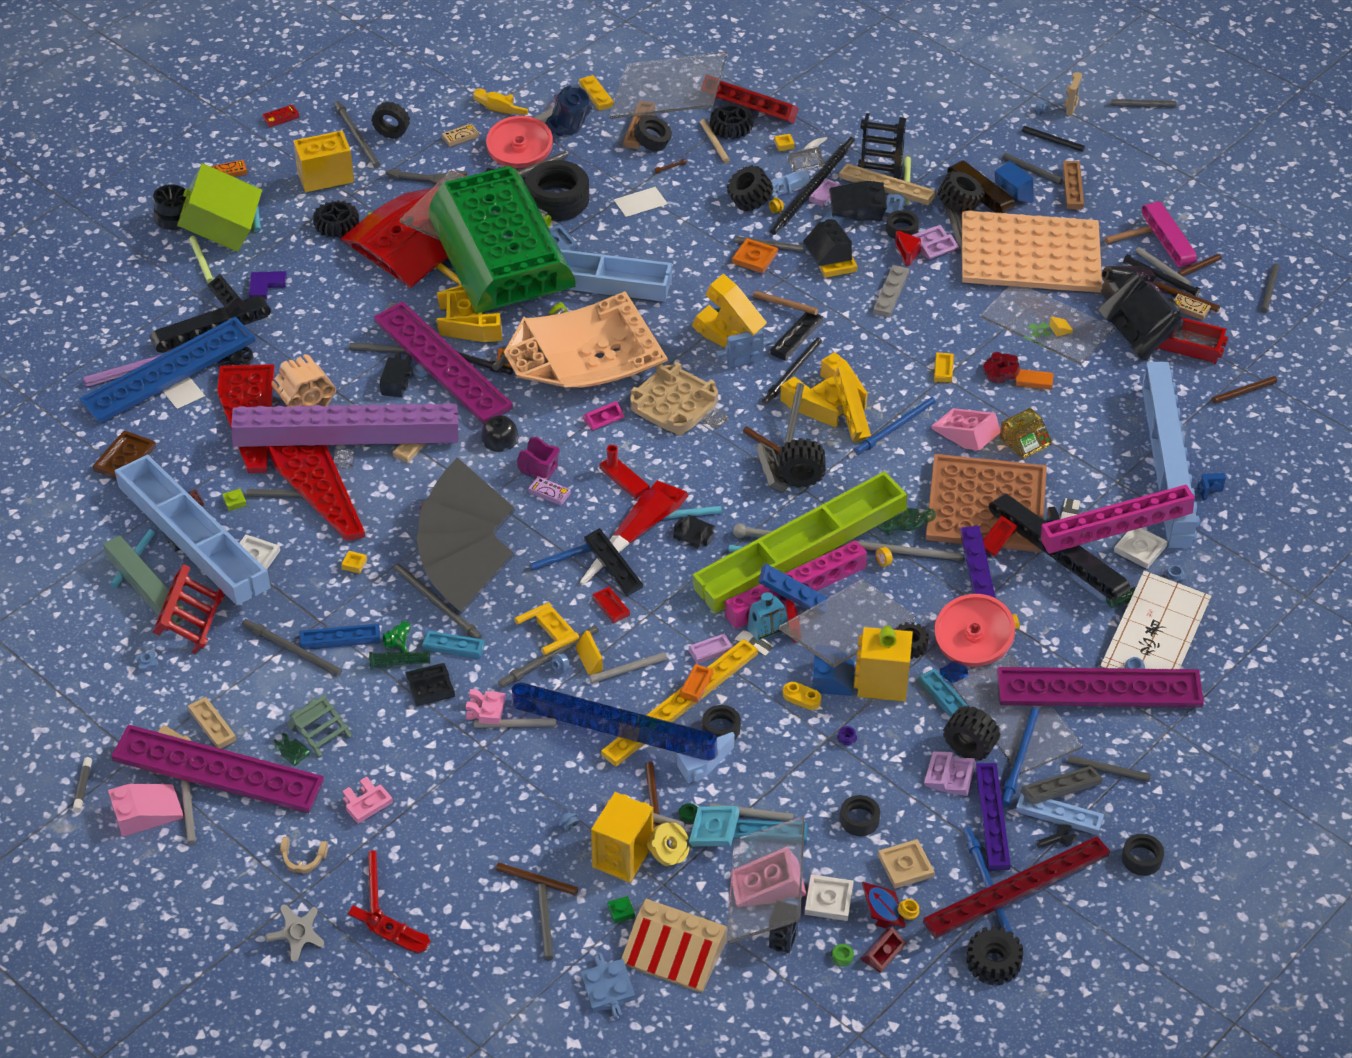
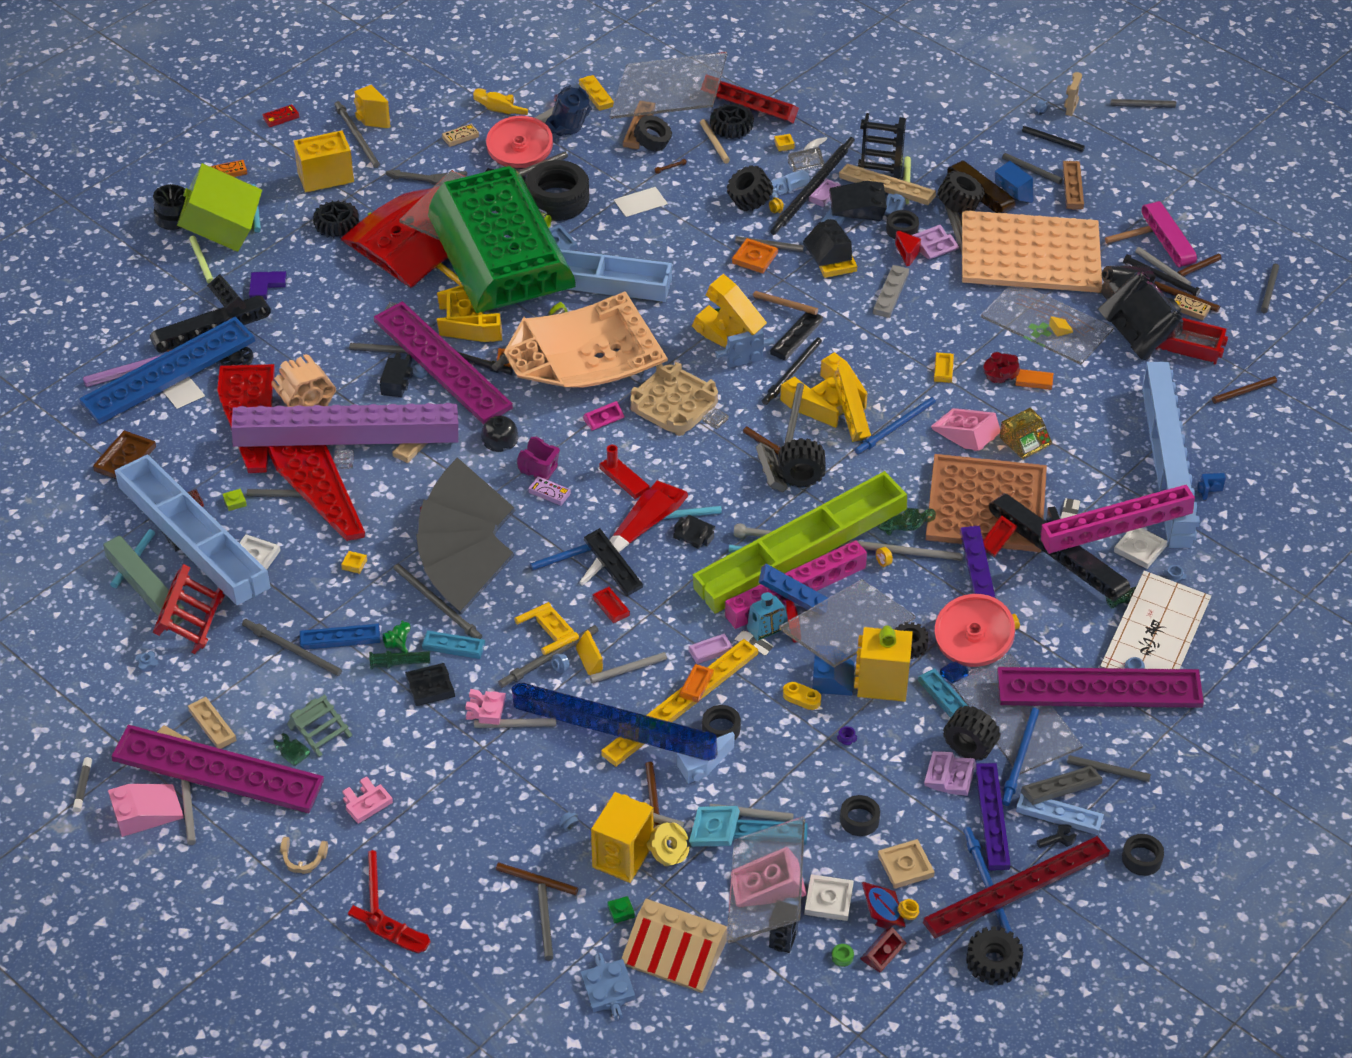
light grey animal [265,904,324,962] -> none
black tyre [371,102,410,139] -> none
dark green tile [679,803,698,825] -> none
none -> yellow slope [354,85,391,128]

